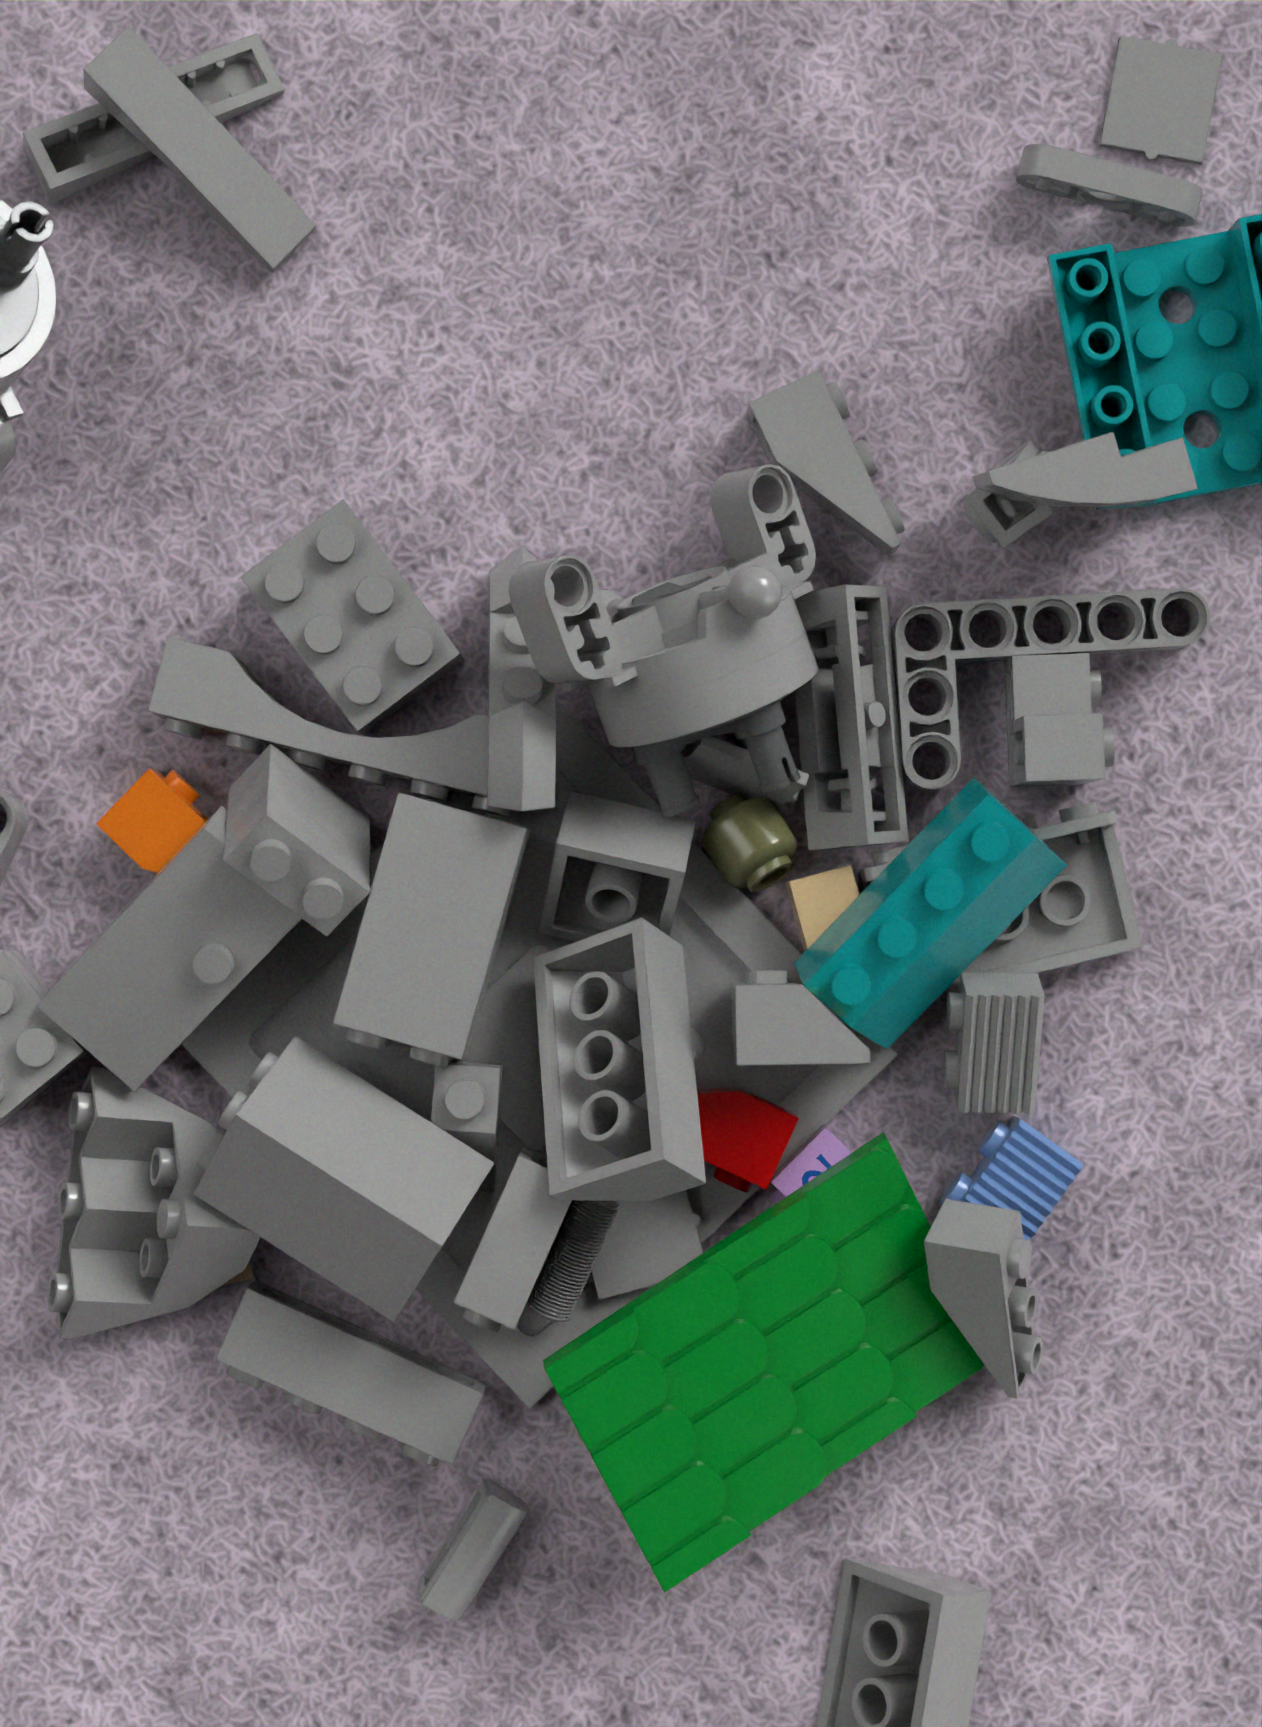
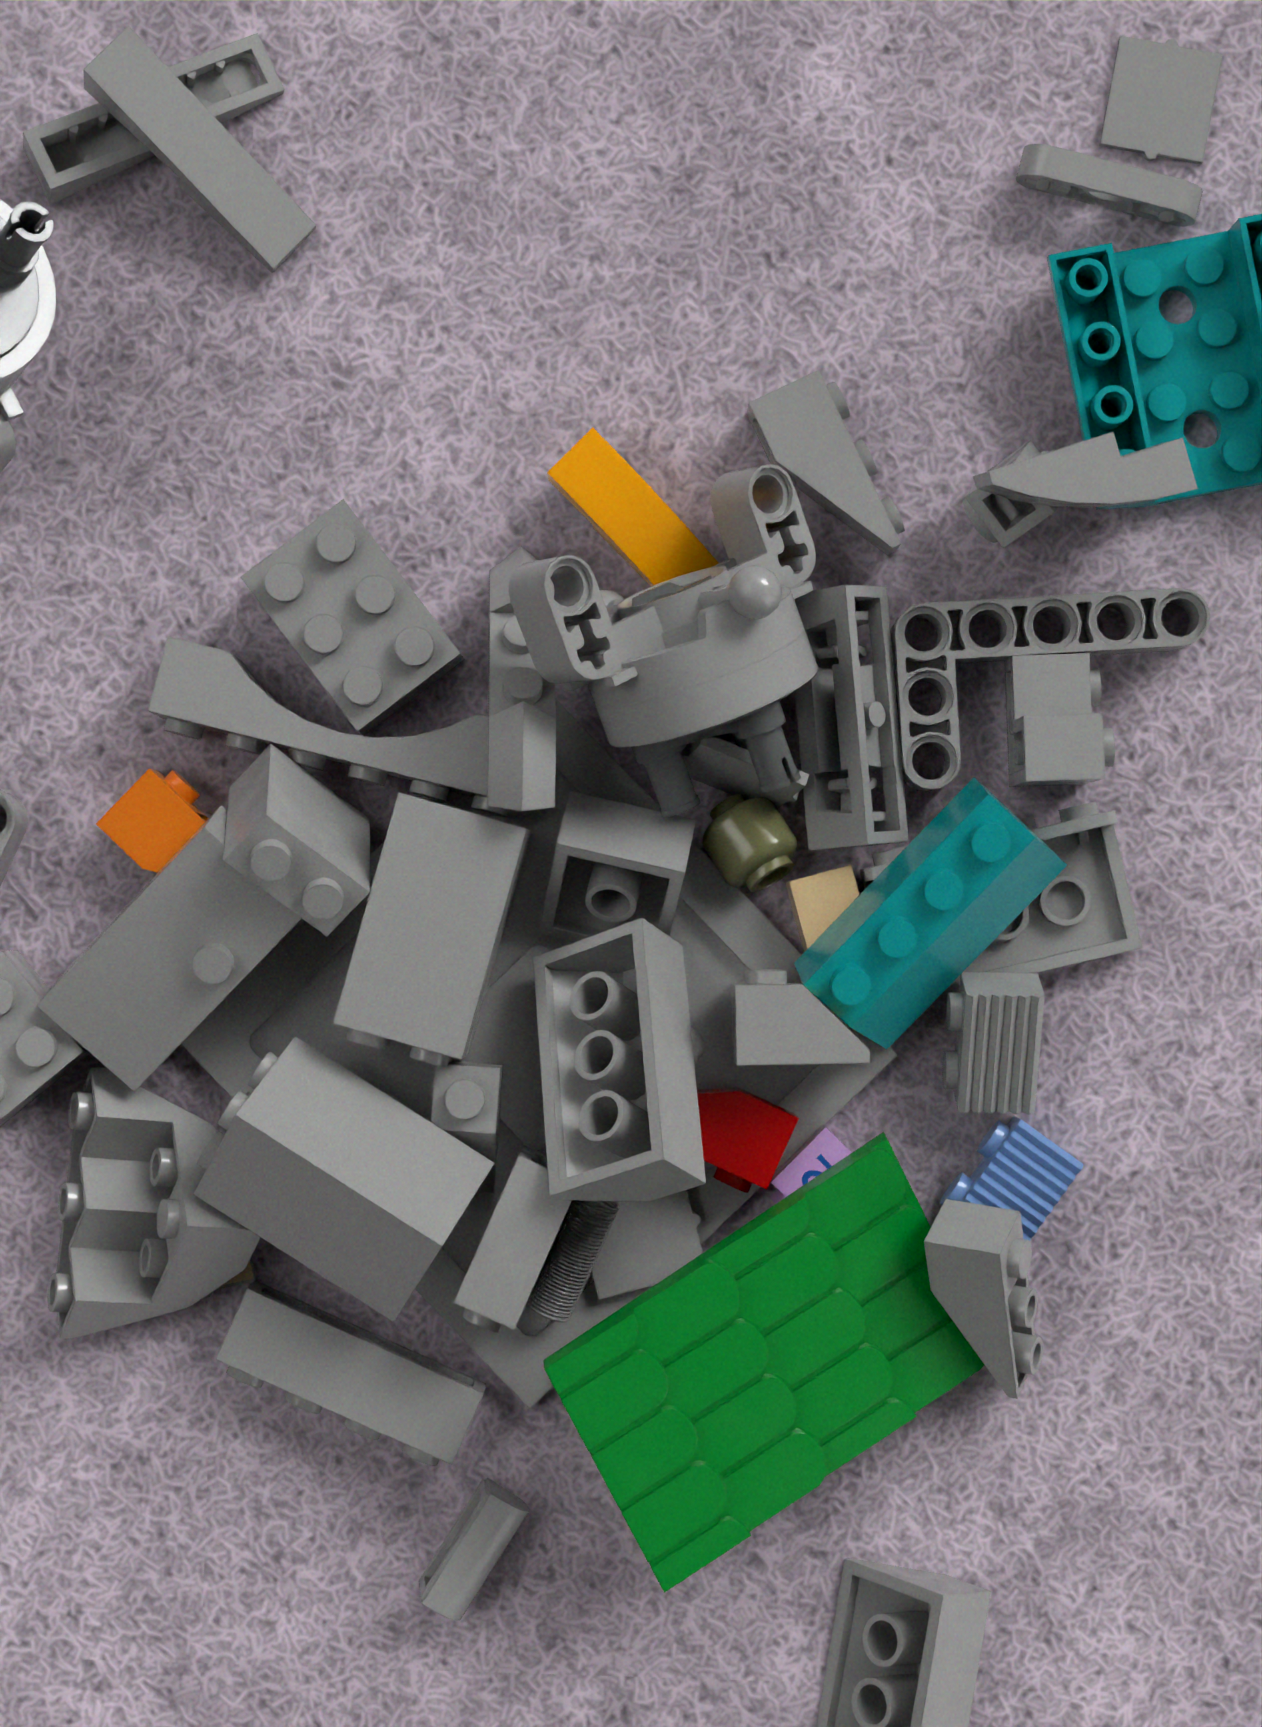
none -> light orange slope [547,427,719,586]

